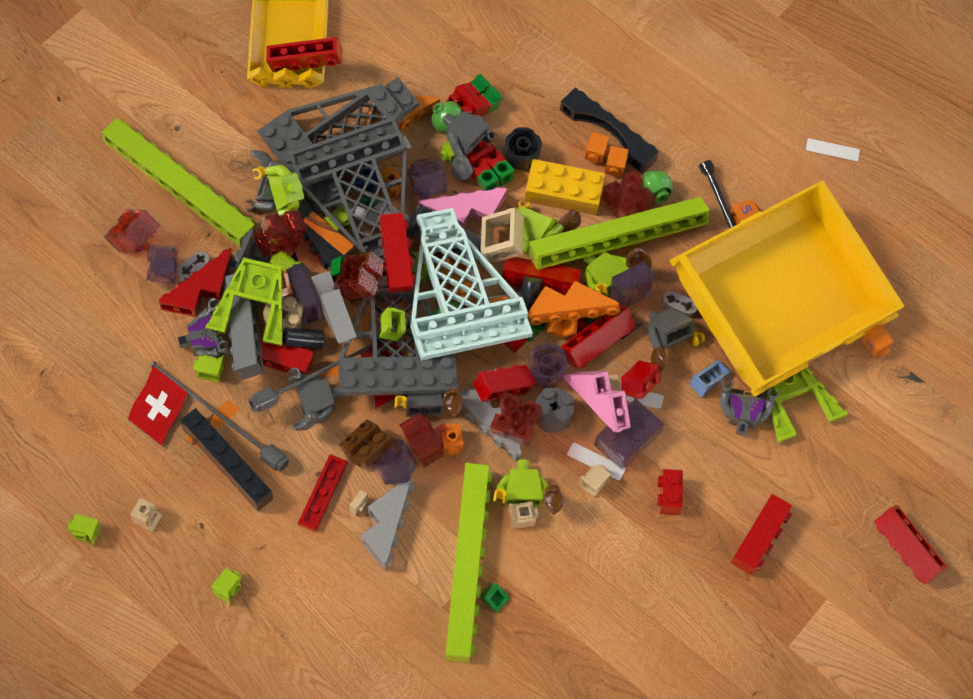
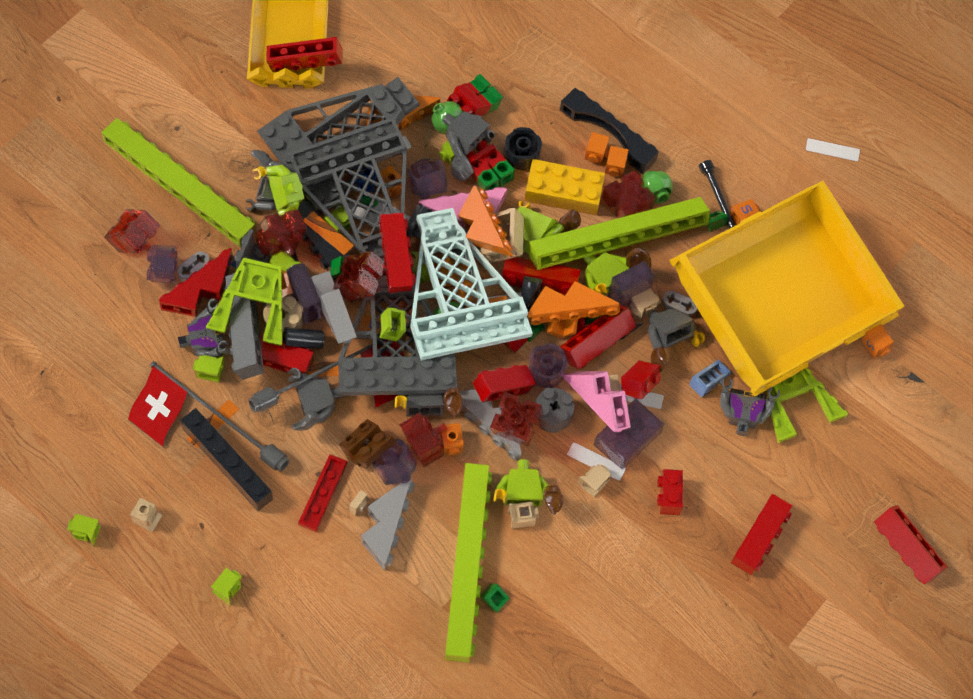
none -> orange slope [458,186,513,257]
none -> tan window [629,288,661,322]
none -> green slope [707,211,728,232]

